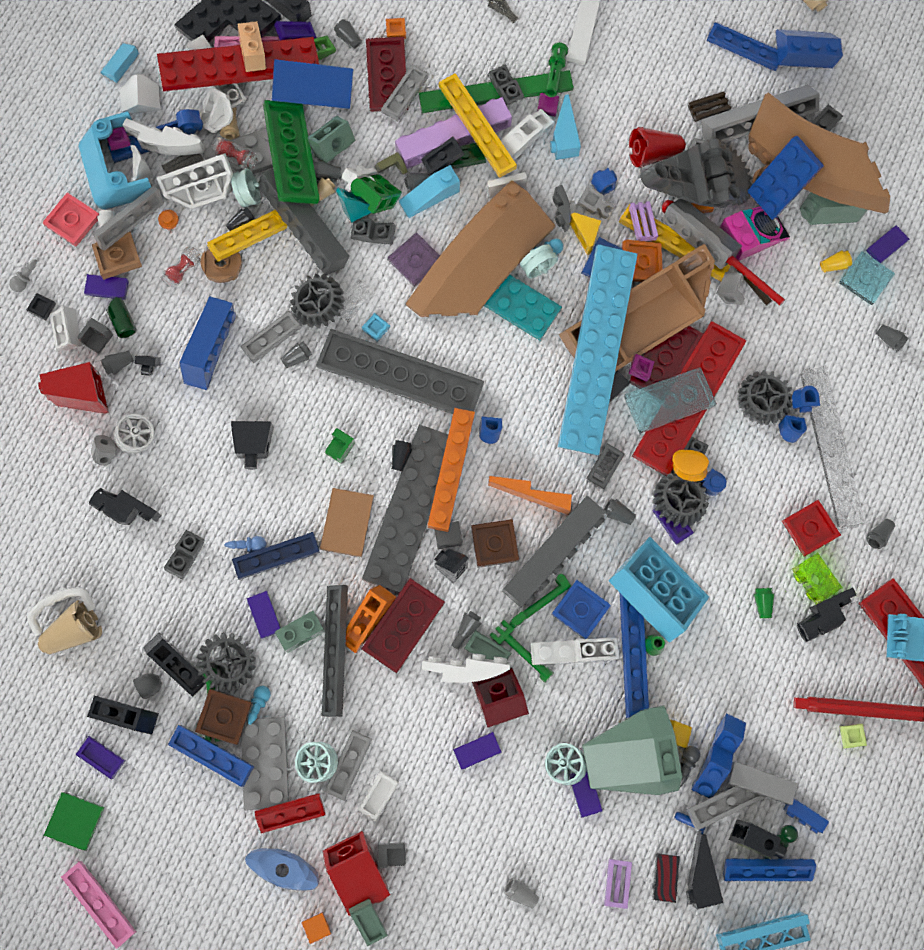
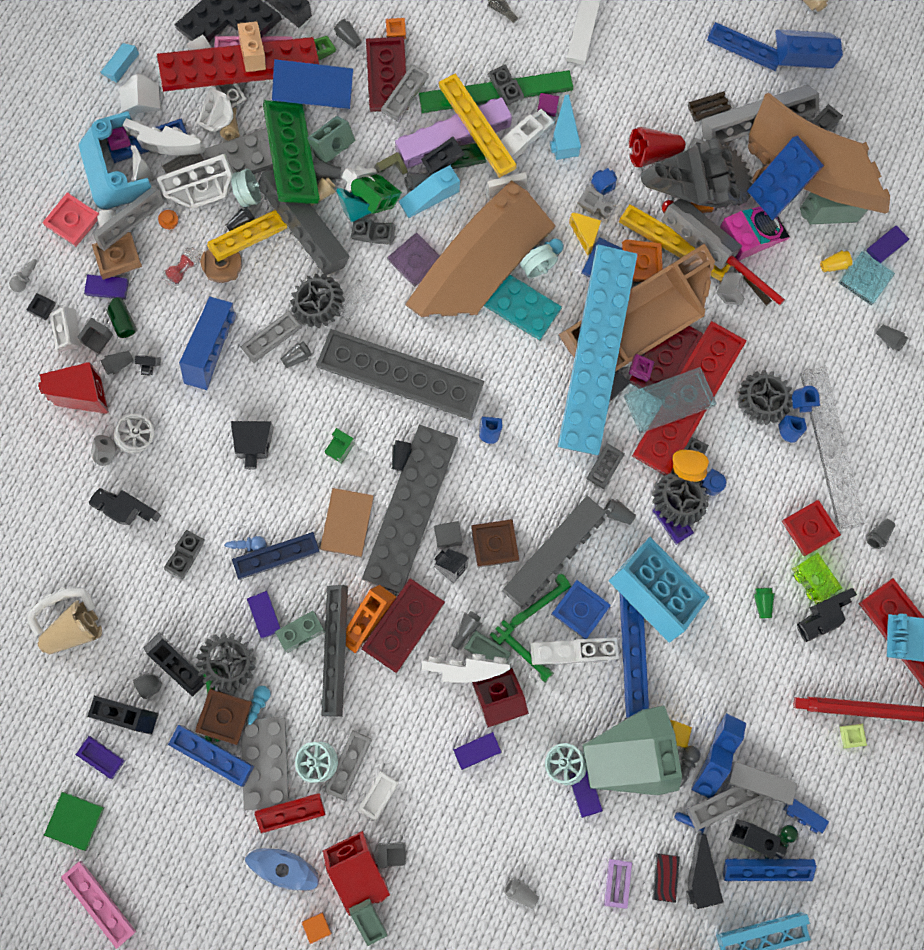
blue plate [176,109,203,135] -> none
clear piece [212,137,258,170] -> none
dark purple tile [274,21,317,40] -> none
medium azure tile [362,313,390,342] -> none
orange plate [427,408,475,532] -> none
orange slope [488,476,572,515] -> none
green pin [545,42,568,97] -> none
dark grey slope [552,185,571,232] -> none
lavender tile [629,201,658,241] -> none
green cone [645,634,665,656] -> none

